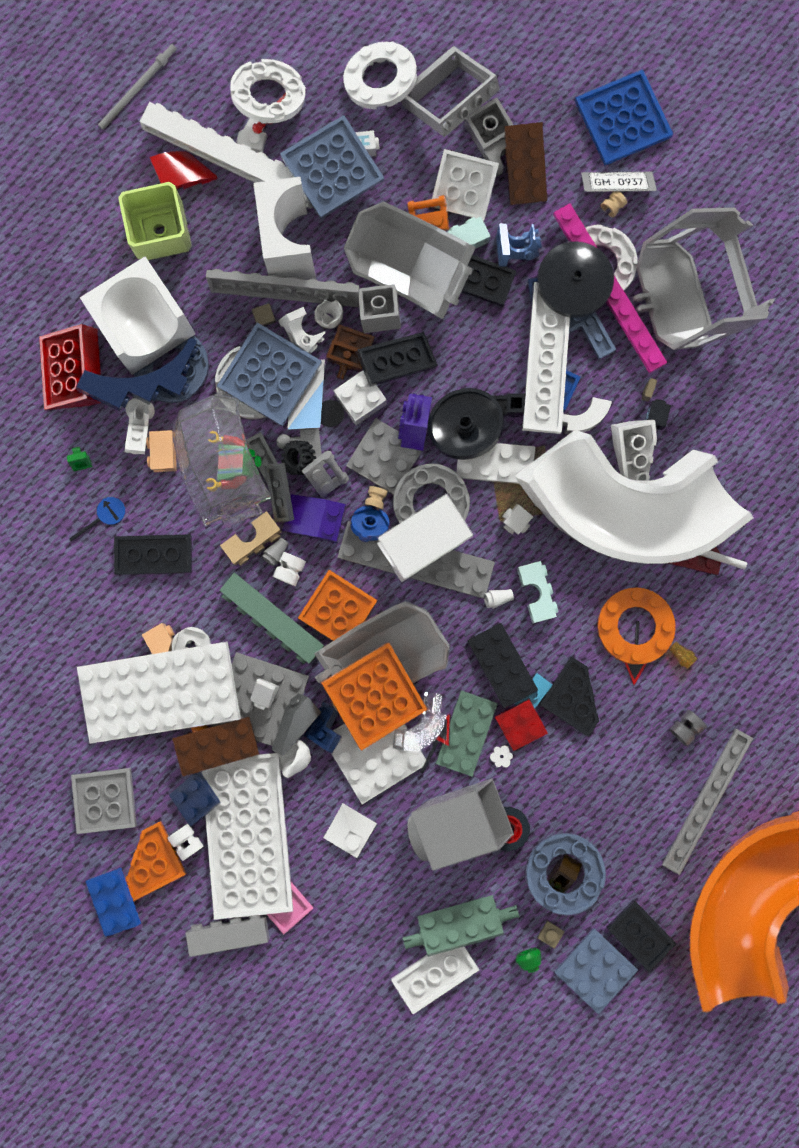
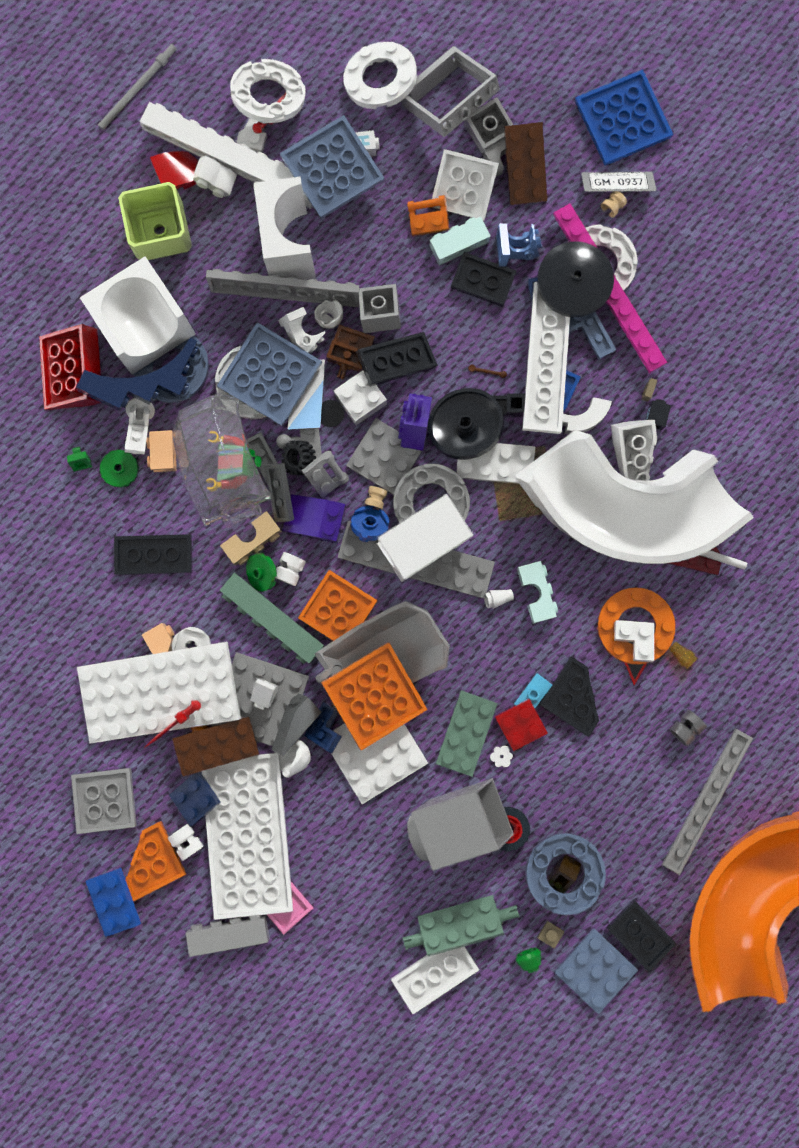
blue piece [69,497,125,541] -> none
dark tan tile [252,303,276,326] -> none
light grey cone [262,537,289,566] -> none
white plate [324,803,377,858] -> none
light grey windscreen [344,201,476,319] -> none
clear arch [393,692,446,751] -> none
black piece [420,714,451,774] -> none
black plate [467,623,538,709] -> none
white brick [502,504,533,535] -> none
light grey windscreen [633,208,775,350] -> none
none -> green plate [100,450,139,488]
none -> red sword [144,700,201,748]
none -> white brick [192,156,237,198]
none -> green plate [246,553,277,592]
none -> reddish brown hinge [468,365,507,378]
none -> white plate [614,620,654,662]

